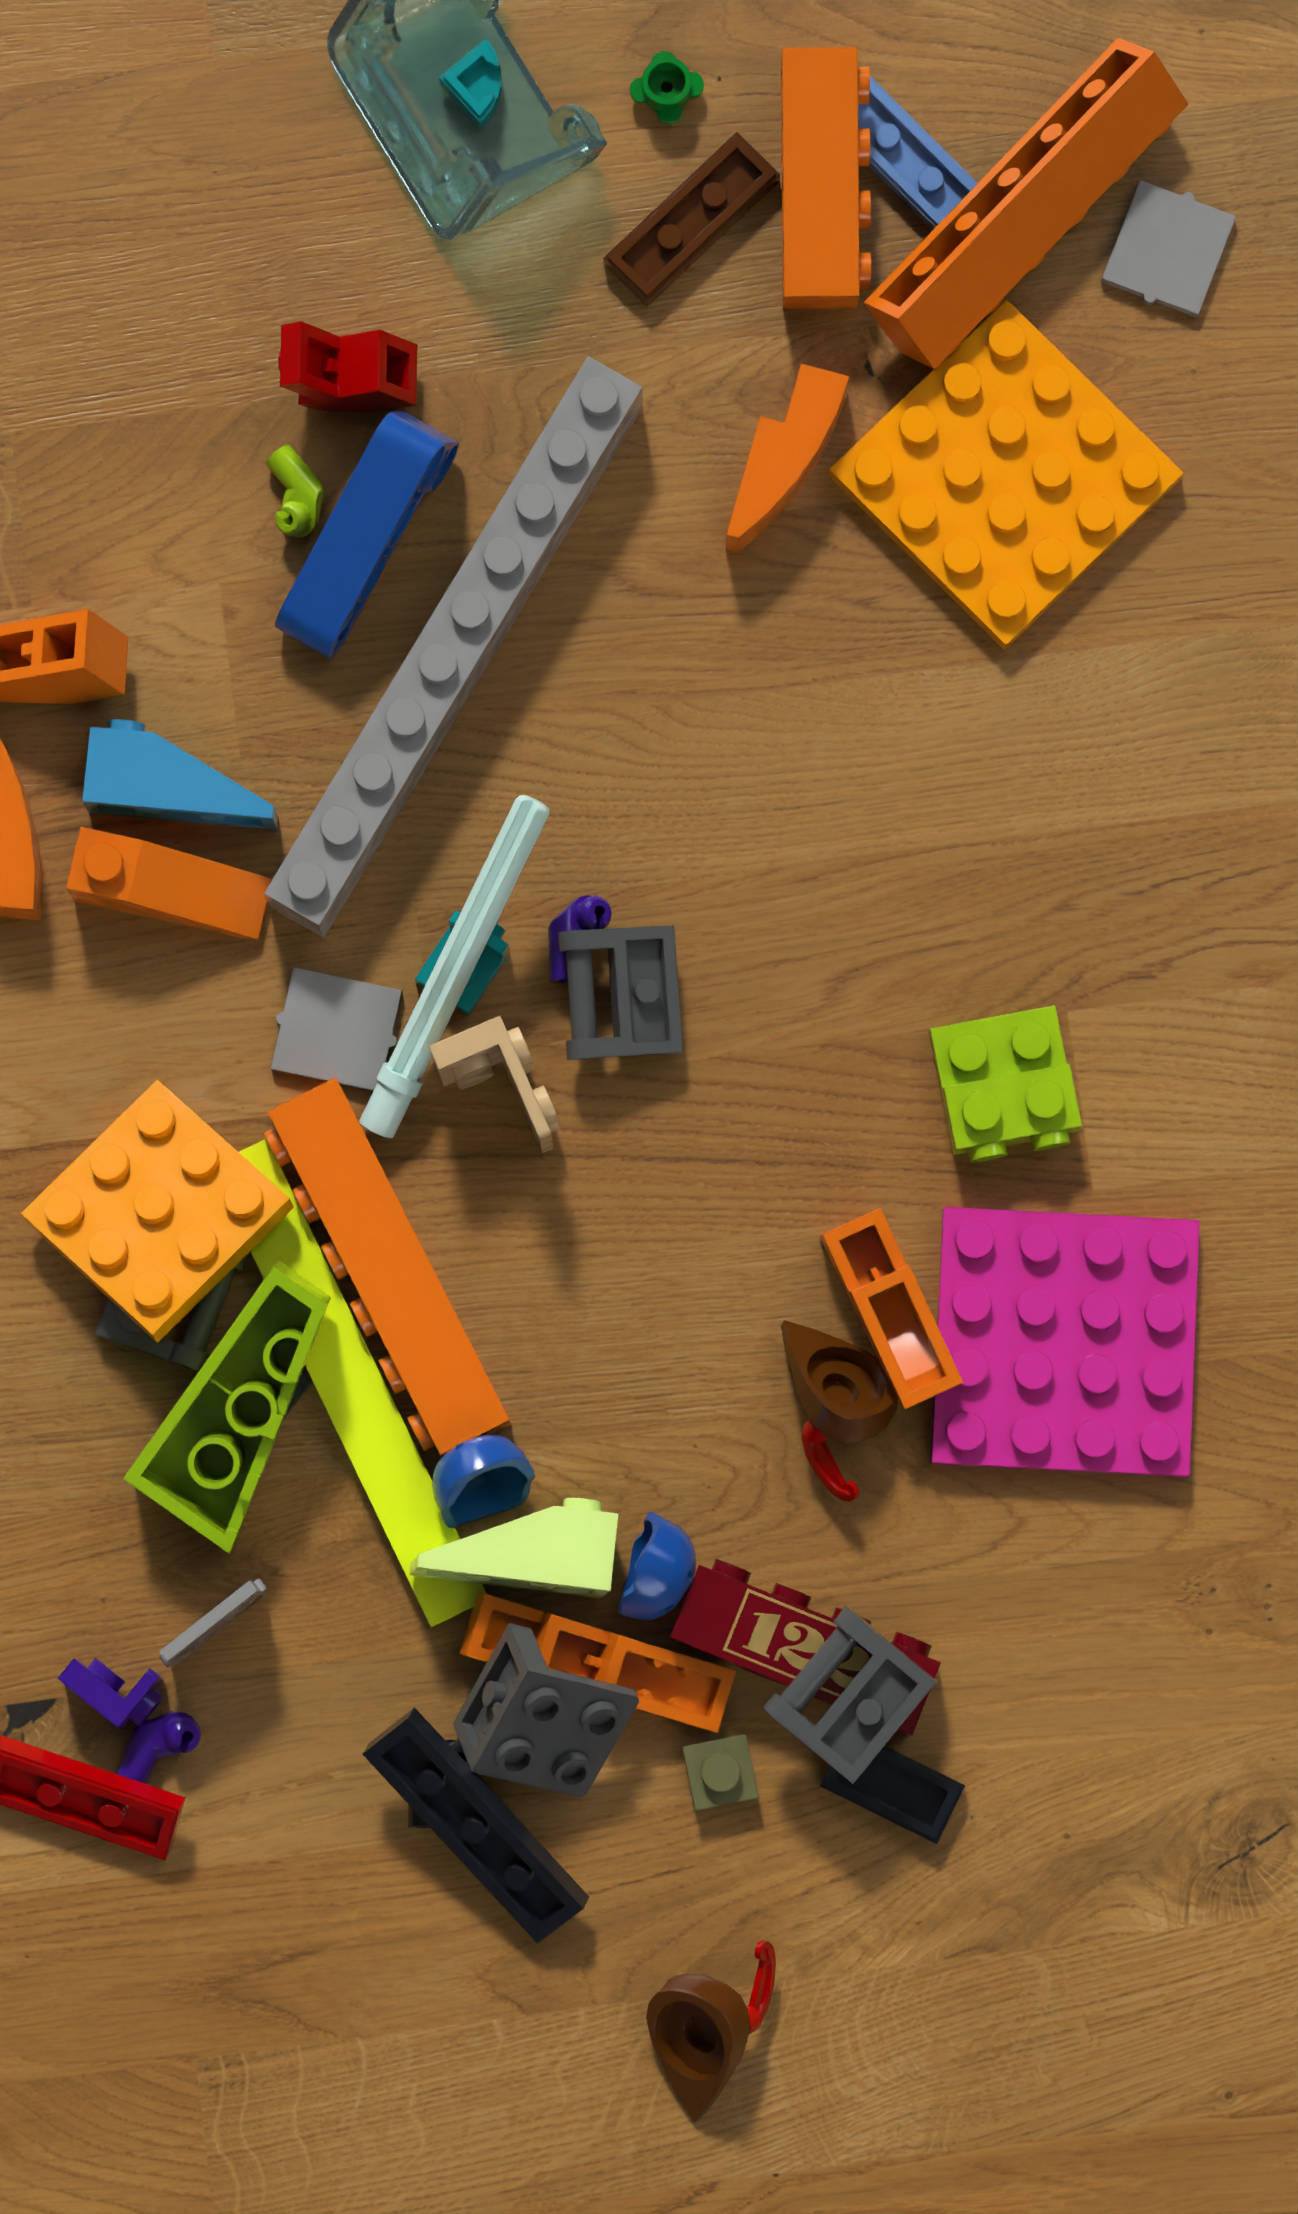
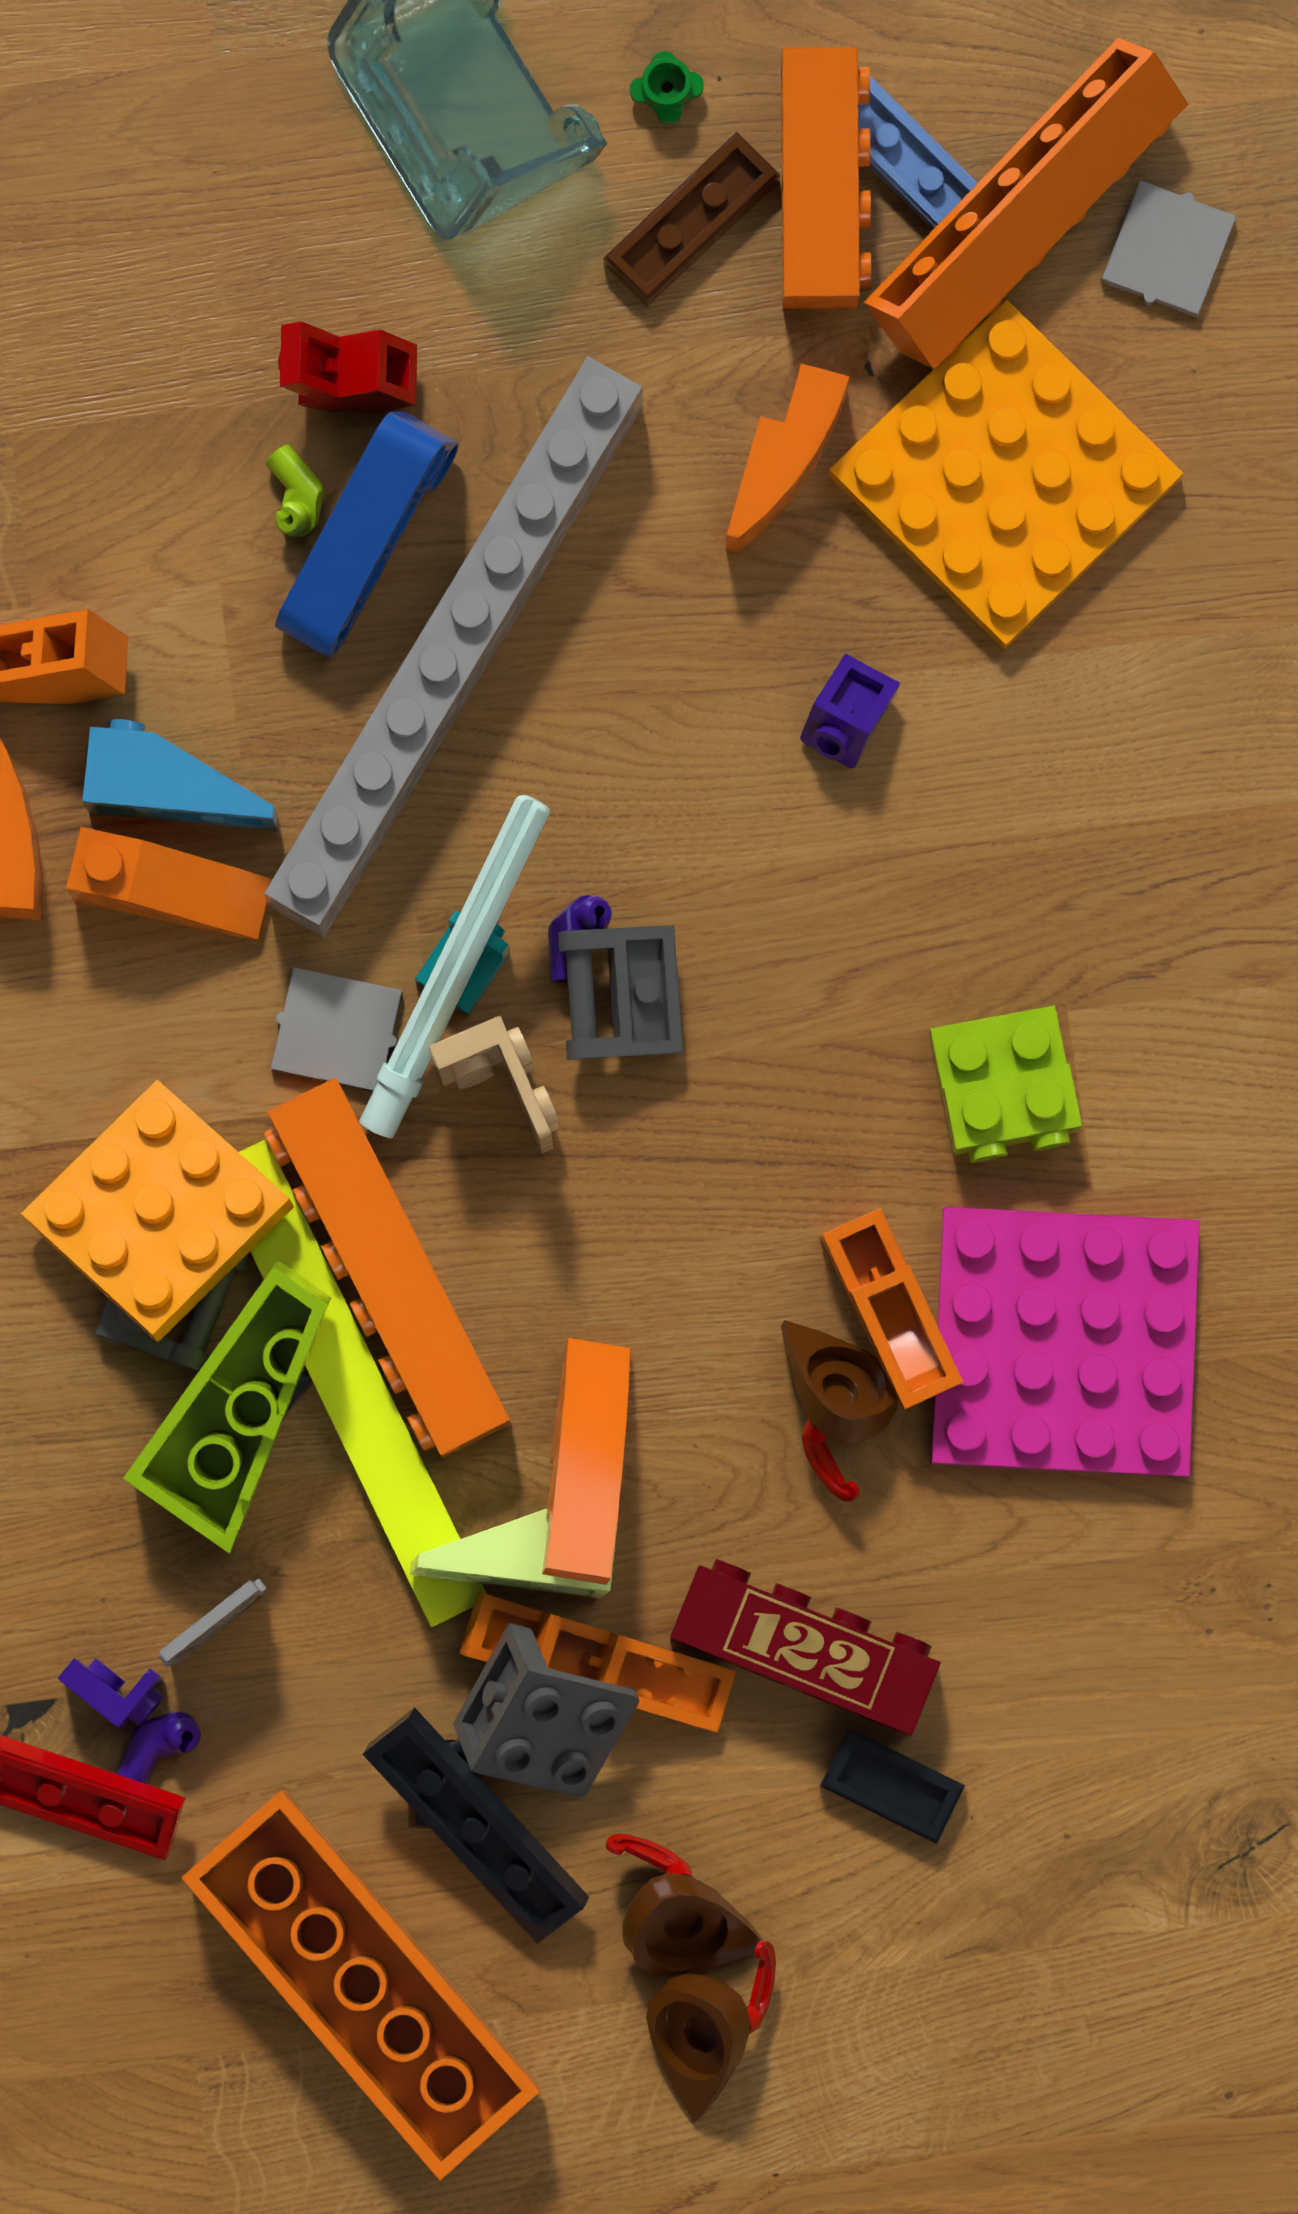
blue helmet [432,1435,535,1528] -> none
teal tile [439,38,502,129] -> none
blue helmet [618,1512,696,1620] -> none
olive plate [682,1734,759,1811] -> none
dark grey plate [763,1606,937,1784] -> none
none -> orange brick [181,1790,542,2181]
none -> orange slope [542,1338,631,1585]
none -> reddish brown piece [605,1834,763,1975]
none -> dark purple bracket [800,653,901,768]

